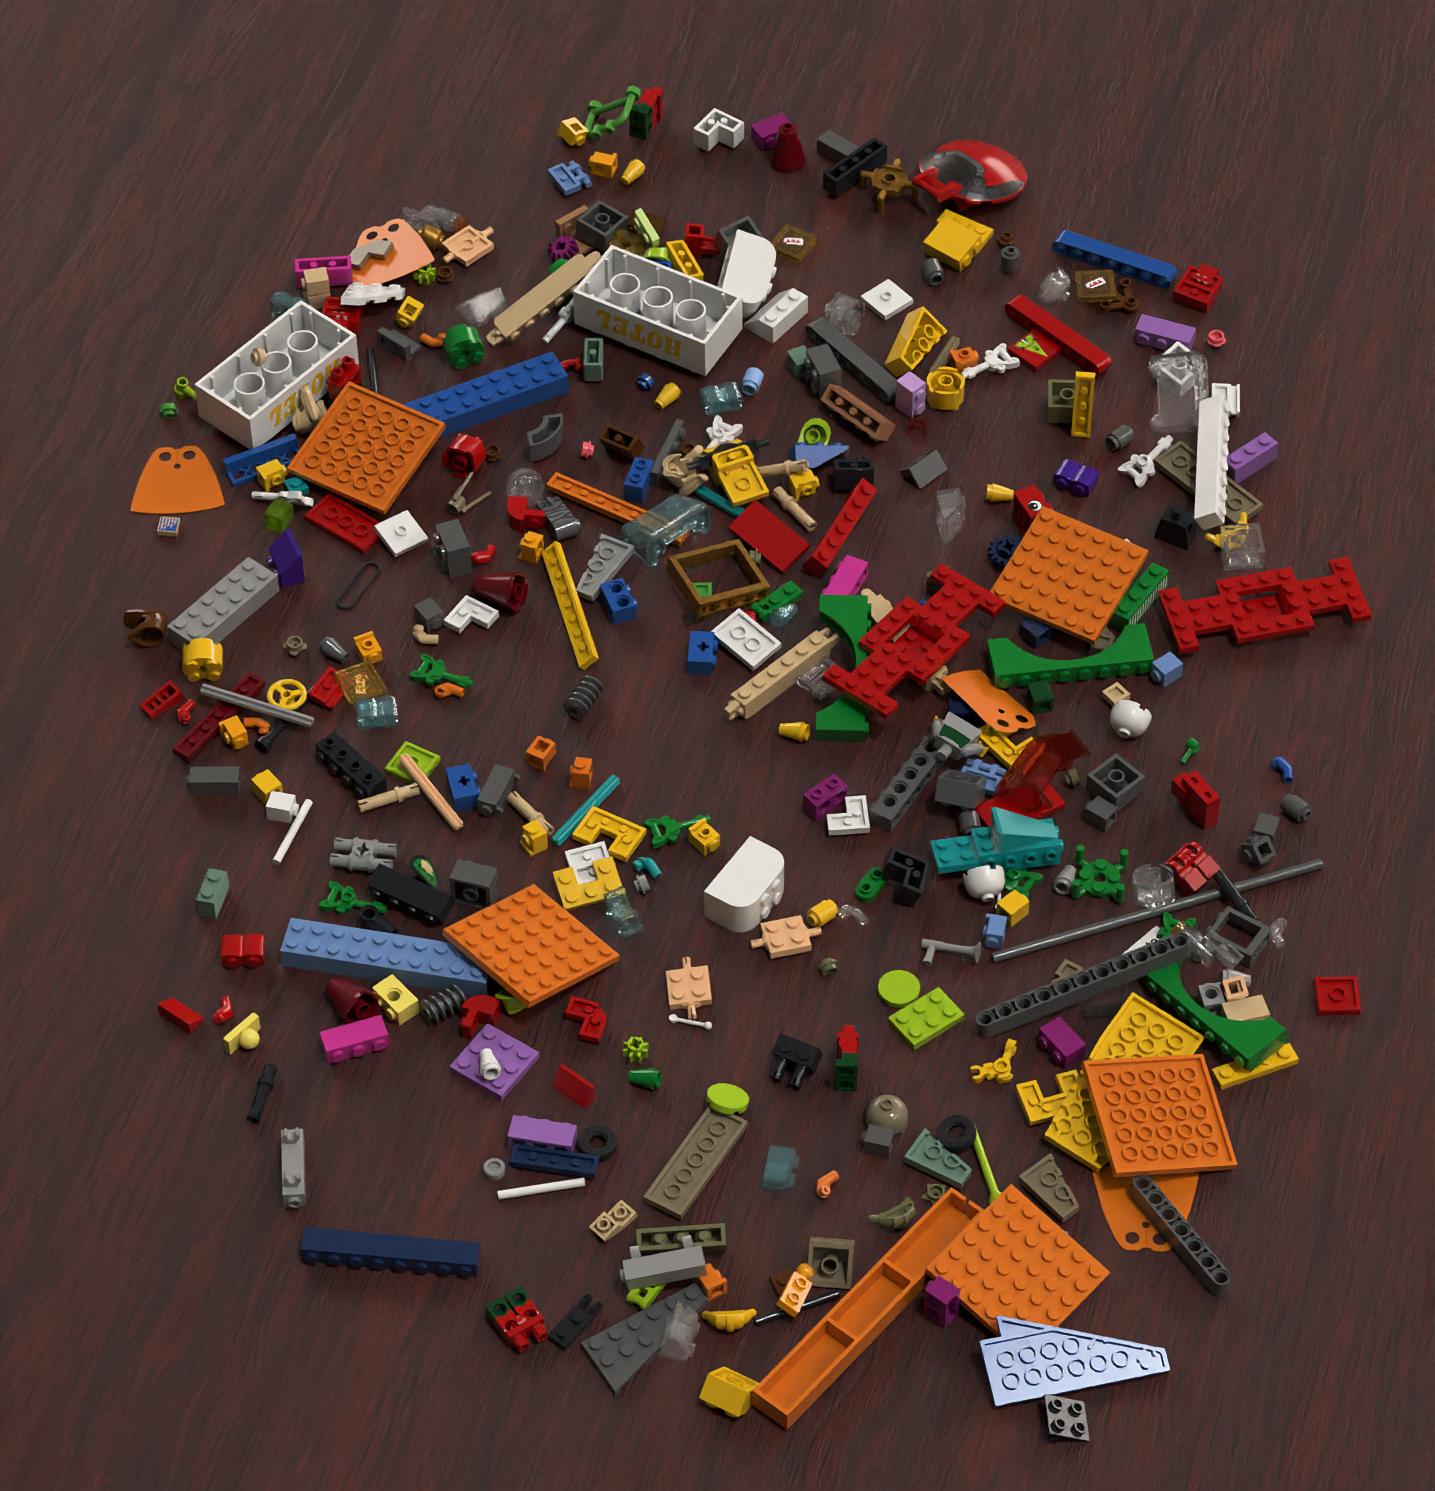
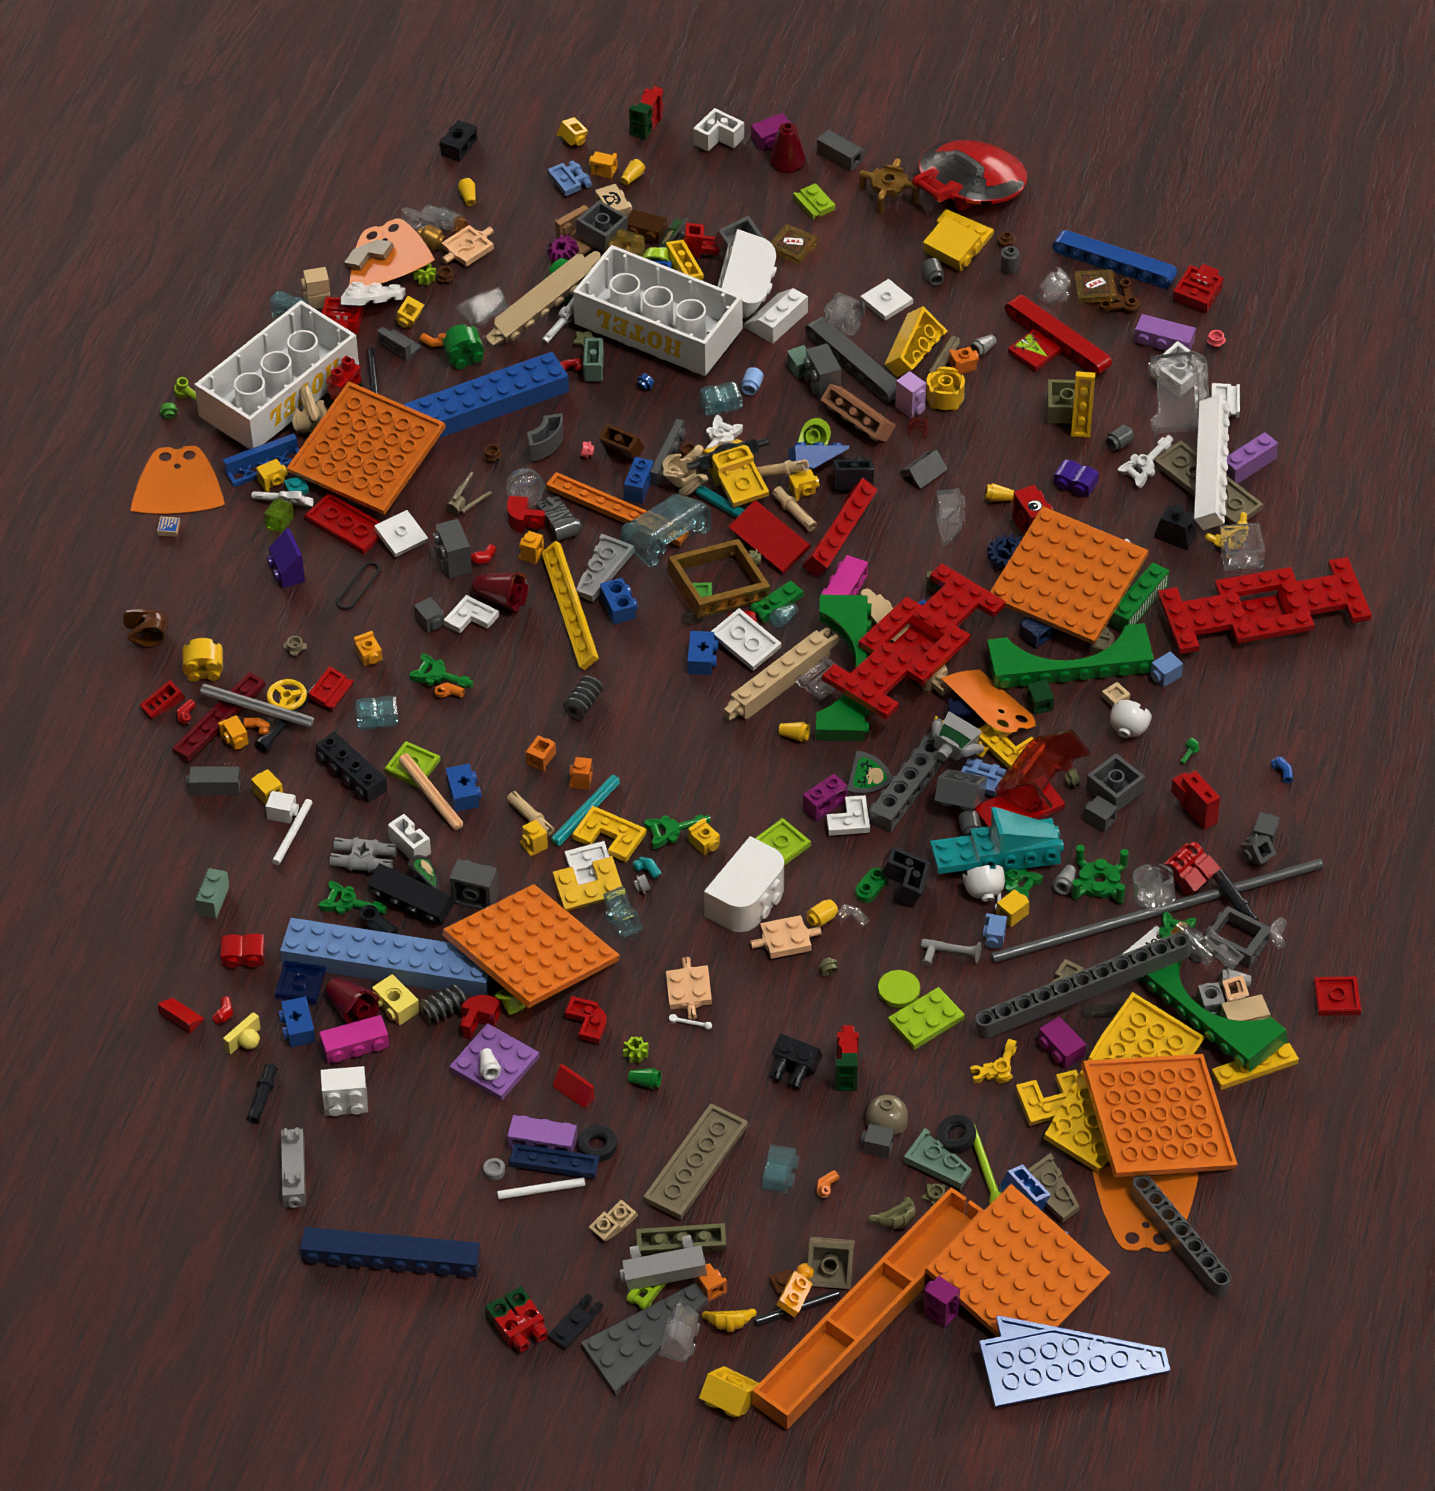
light grey brick [167,557,279,651] -> none
tan plate [250,347,267,367] -> none
dark pink brick [295,255,353,288] -> none
dark grey cone [319,636,349,663] -> none
clear yellow tile [334,660,388,707] -> none
tan pin [357,782,420,813] -> none
tan arm [412,625,439,645] -> none
red brick [442,434,487,479] -> none
dark grey brick [477,764,521,818] -> none
bright green bar [584,86,641,140] -> none
yellowish green plate [633,208,660,247] -> none
yellow cone [654,382,681,410] -> none
lime tile [706,1083,749,1115] -> none
black brick [823,137,887,198] -> none
white piece [960,343,1020,379] -> none
hinge [1043,1394,1090,1443] -> none
dark grey brick [1280,794,1312,822] -> none
none -> clear blue plate [275,961,326,1004]
none -> blue brick [278,997,316,1047]
none -> white brick [321,1066,368,1116]
none -> white brick [388,814,431,859]
none -> black brick [439,120,478,162]
none -> yellow cone [458,178,476,206]
none -> olive plate [573,330,595,349]
none -> tan brick [595,184,632,216]
none -> shield [658,217,688,248]
none -> lime tile [755,818,811,866]
none -> lime plate [793,183,835,220]
none -> shield [847,750,892,793]
none -> light grey cone [969,334,997,357]
none -> blue brick [999,1164,1051,1211]

